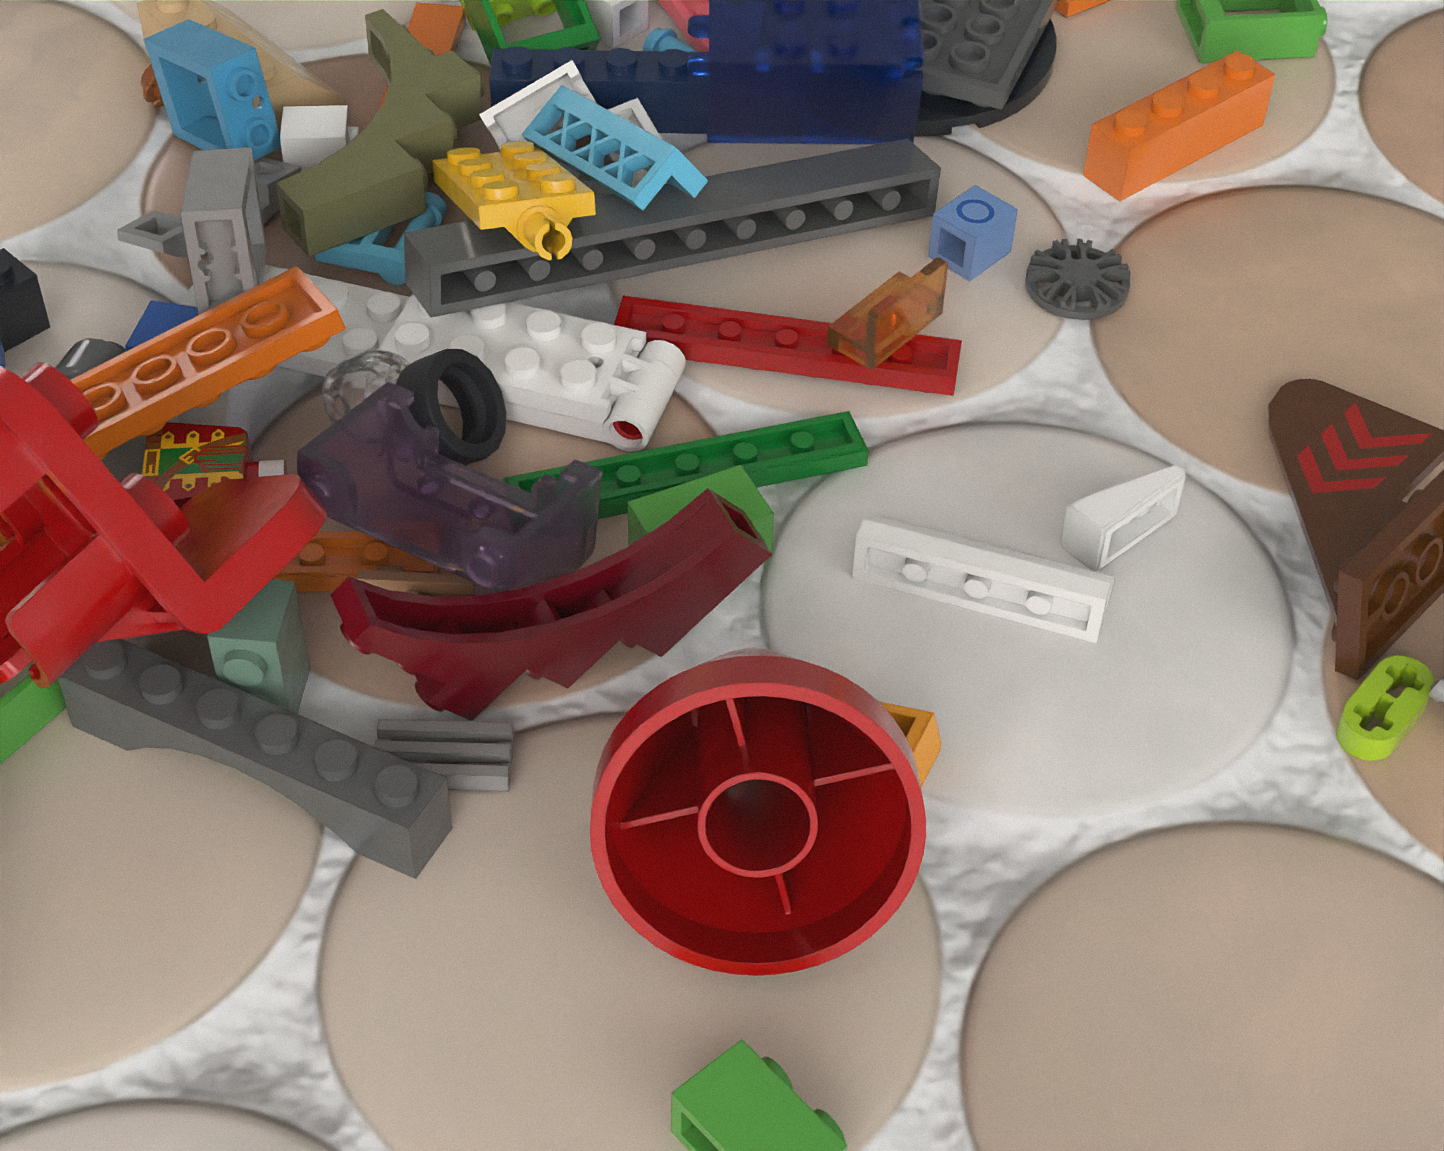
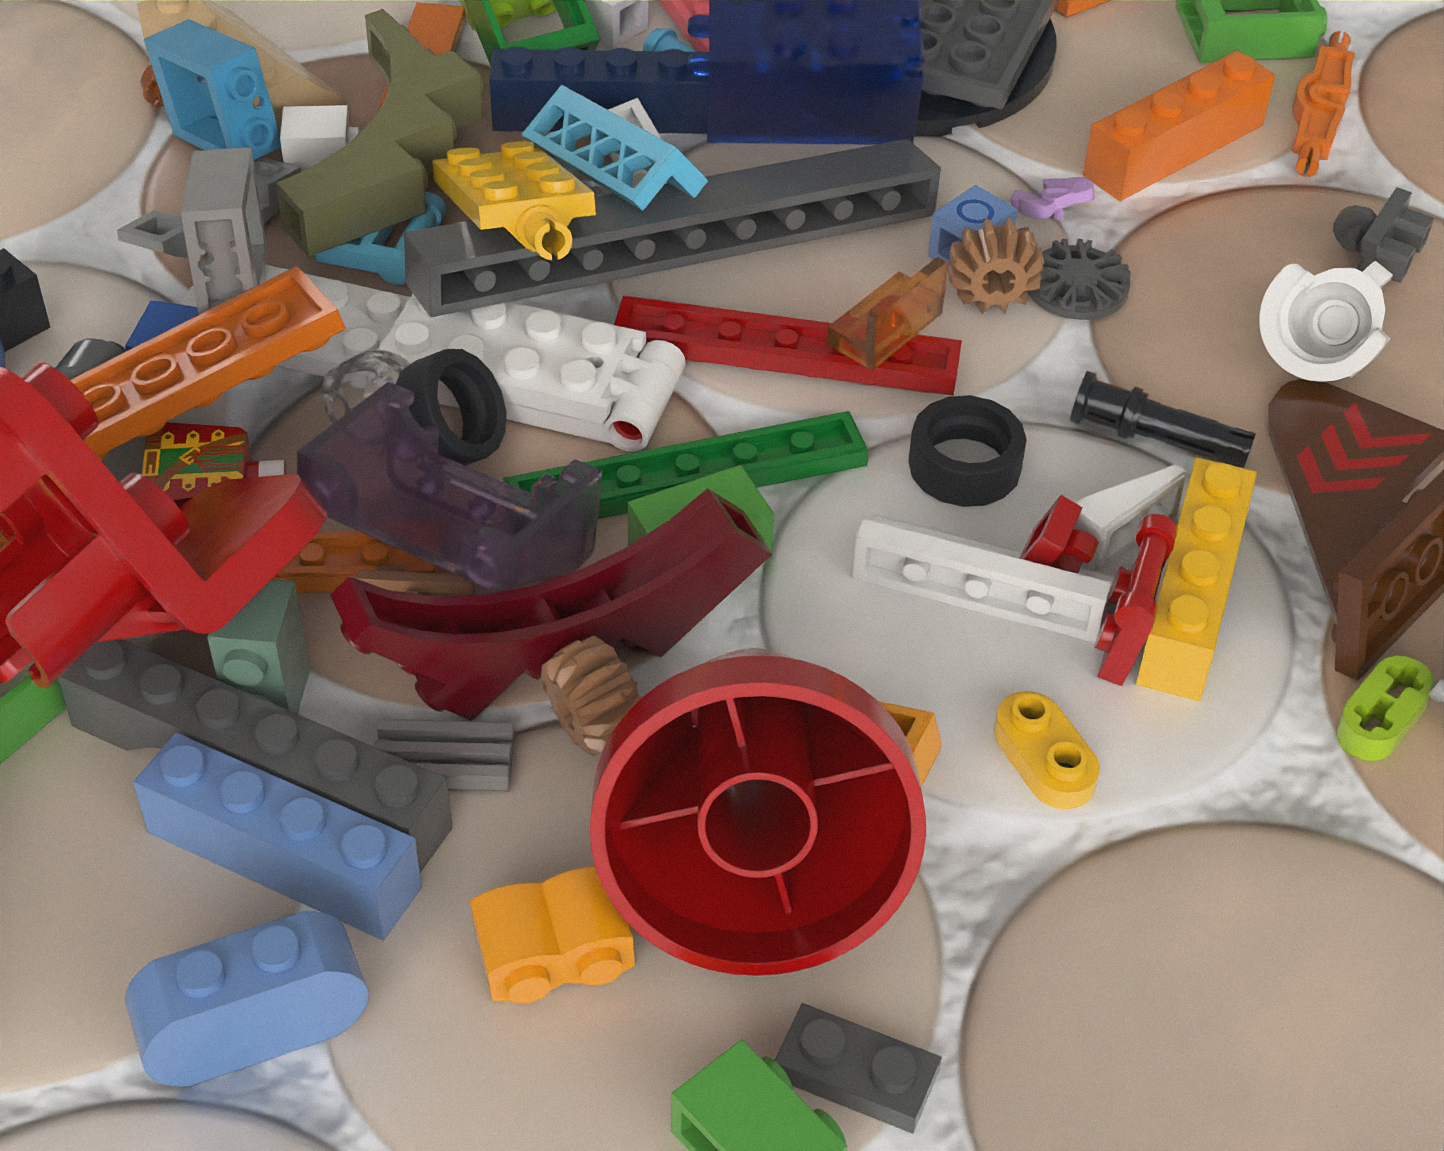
white hinge [479,60,597,151] -> none
none -> medium blue brick [125,911,369,1087]
none -> medium blue brick [133,732,422,941]
none -> light orange brick [470,866,635,1004]
none -> medium nougat gear [541,635,641,756]
none -> dark grey plate [775,1003,942,1134]
none -> black tyre [908,395,1027,507]
none -> medium nougat gear [947,217,1044,314]
none -> yellow plate [994,691,1100,809]
none -> lavender piece [1011,177,1095,220]
none -> red tile [1019,495,1099,574]
none -> black pin [1070,371,1256,468]
none -> red plate [1094,514,1178,686]
none -> yellow arch [1136,457,1257,701]
none -> white helmet [1259,261,1393,382]
none -> orange piece [1292,31,1355,177]
none -> dark grey hips [1333,187,1434,283]

